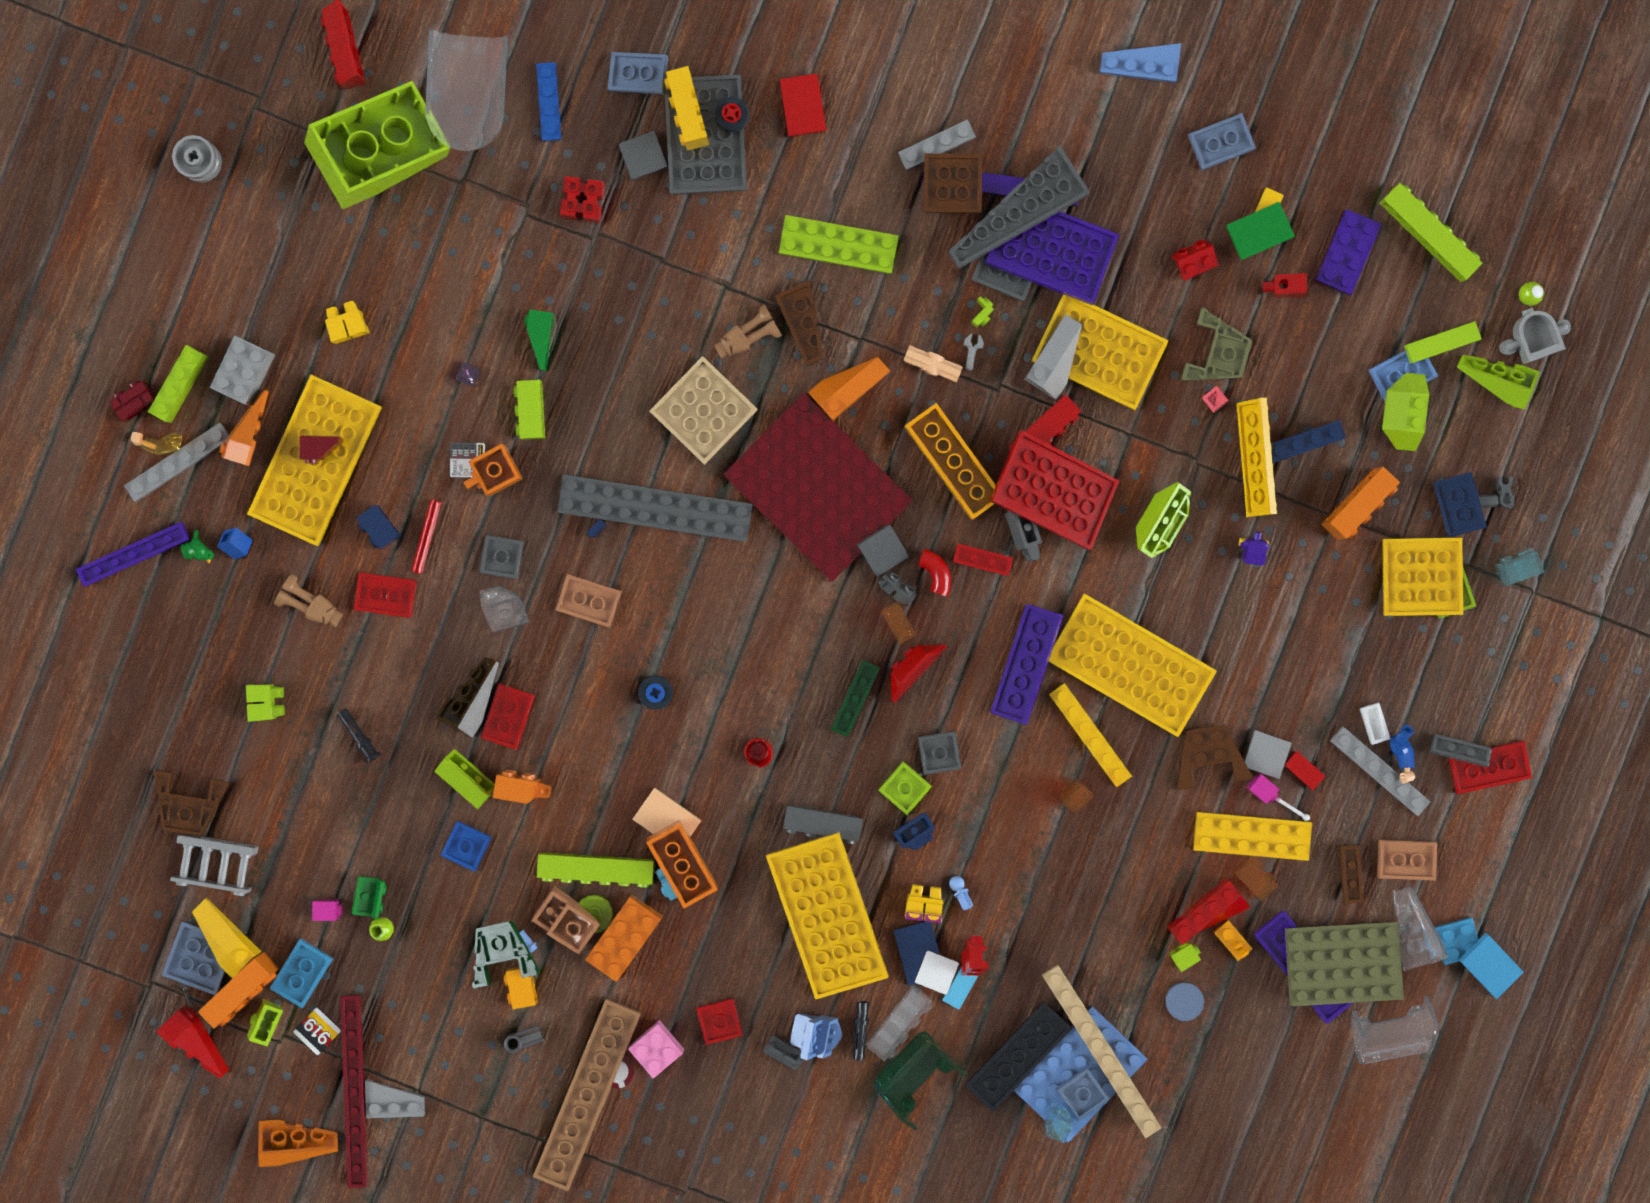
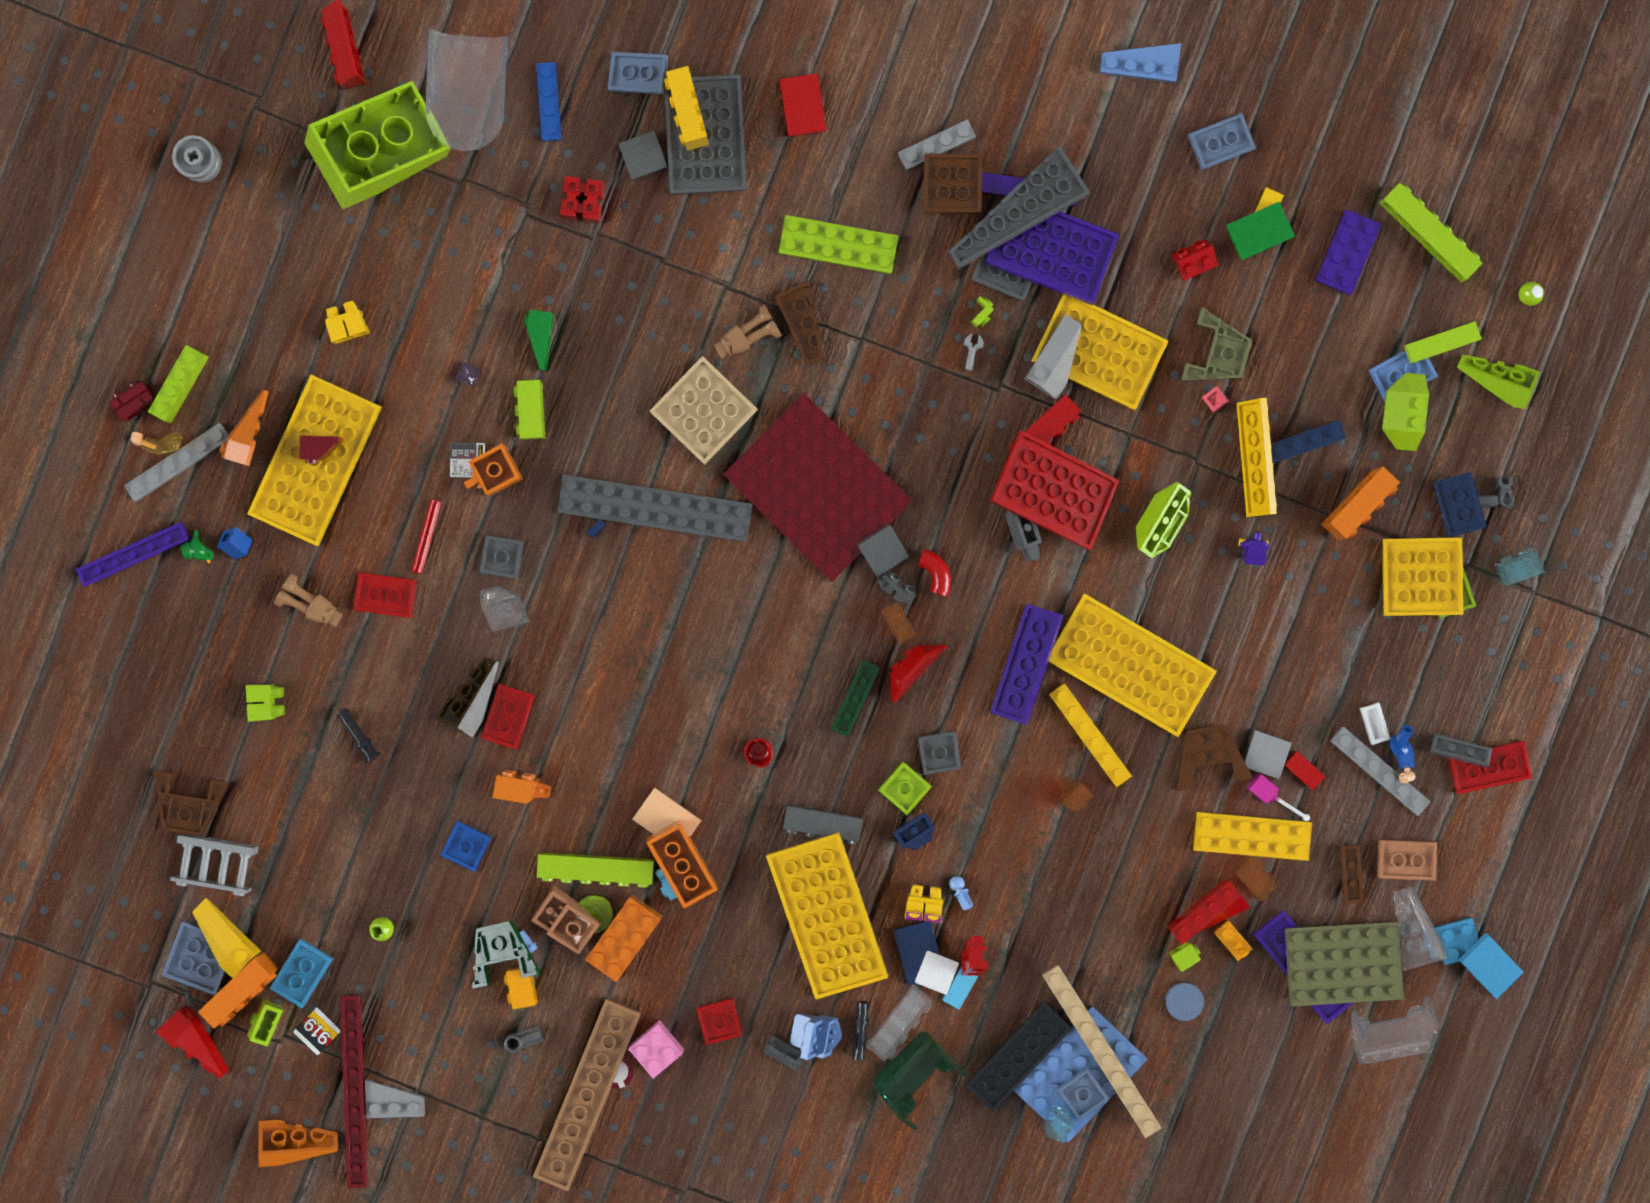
light grey brick [210,336,275,406] -> none
dark pink brick [312,899,343,921] -> none
green bracket [351,875,386,919] -> none
dark blue brick [357,504,401,549] -> none
lime brick [434,749,495,809] -> none
nougat tile [555,574,622,628] -> none
black wheel [638,675,673,710] -> none
black wheel [715,97,749,132] -> none
orange wedge [808,357,890,421] -> none
light nougat piece [903,345,963,383] -> none
light orange brick [904,403,996,520] -> none
red plate [953,543,1013,576] -> none
red torso [1262,273,1307,298] -> none
light grey piece [1499,308,1571,364] -> none

